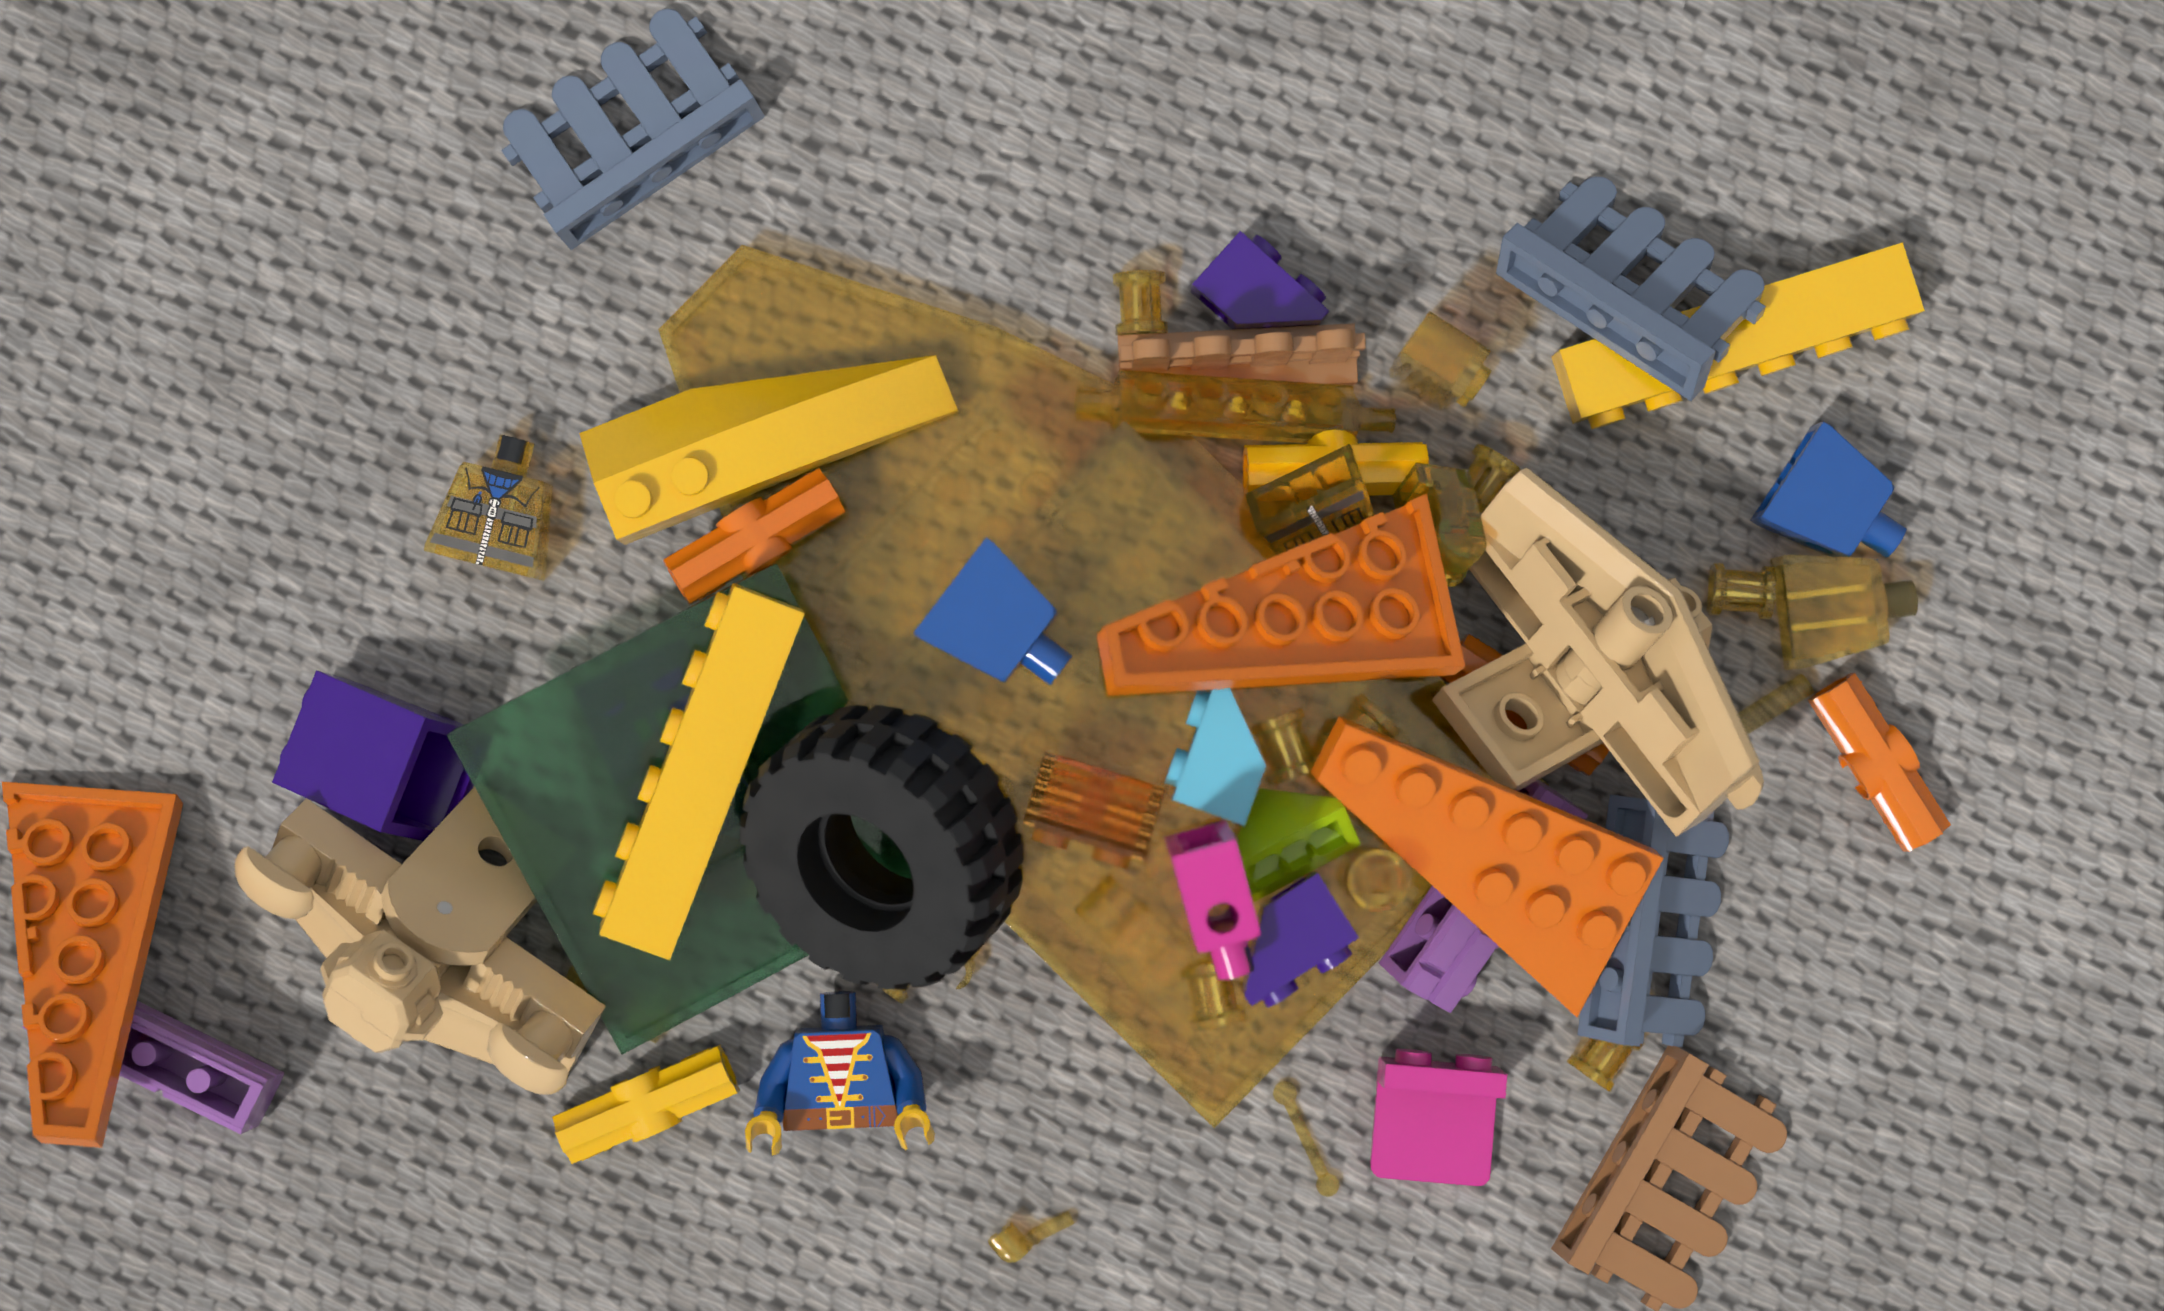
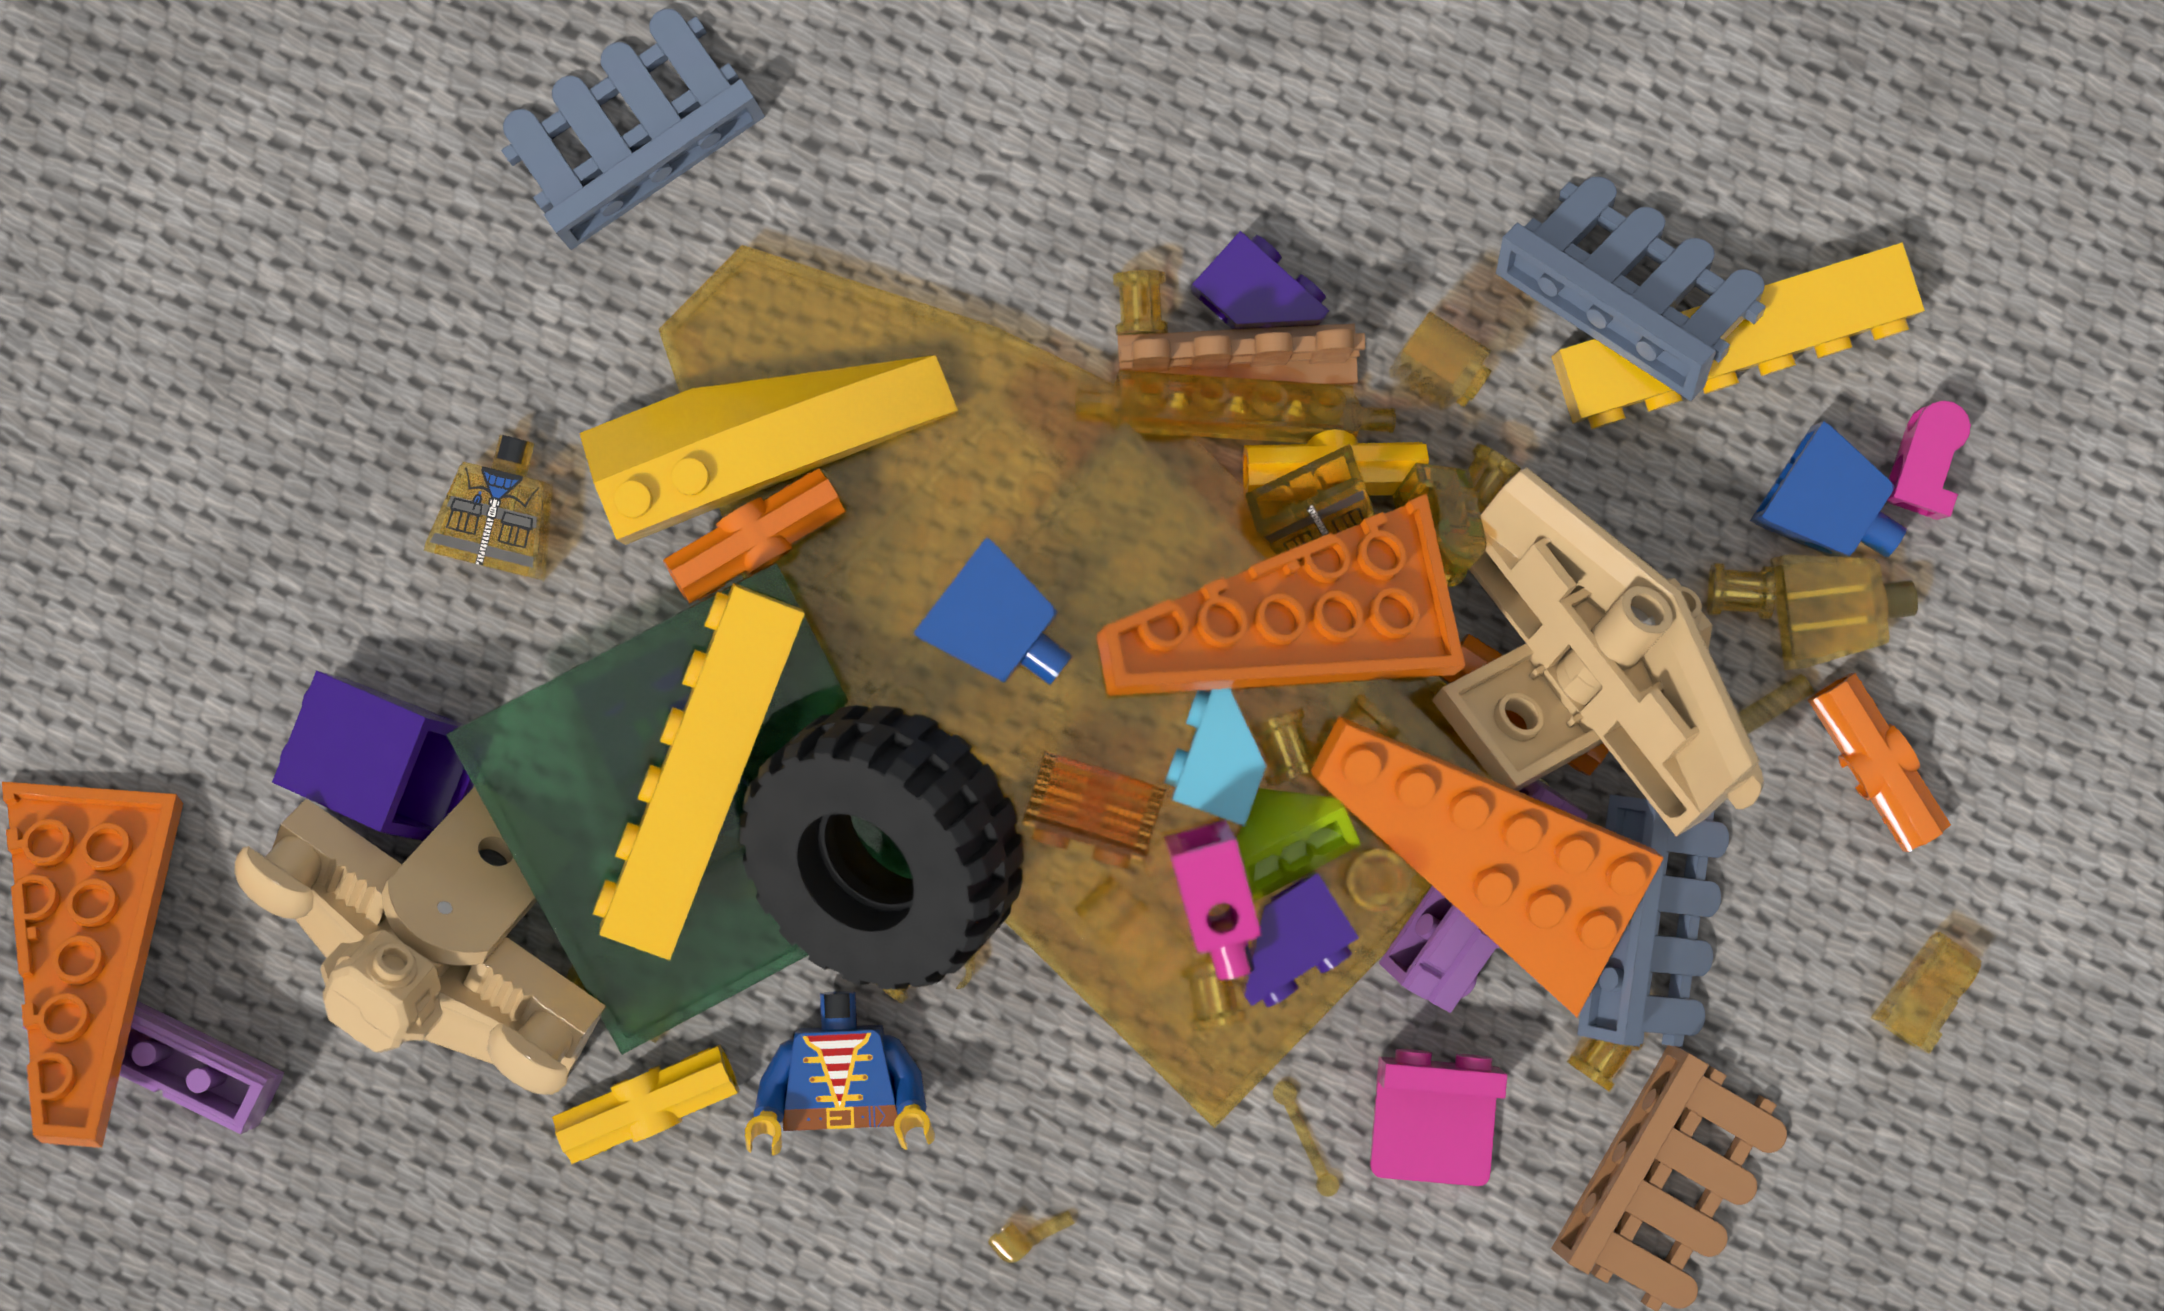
none -> clear yellow leg [1871,932,1982,1054]
none -> dark pink leg [1886,401,1971,520]

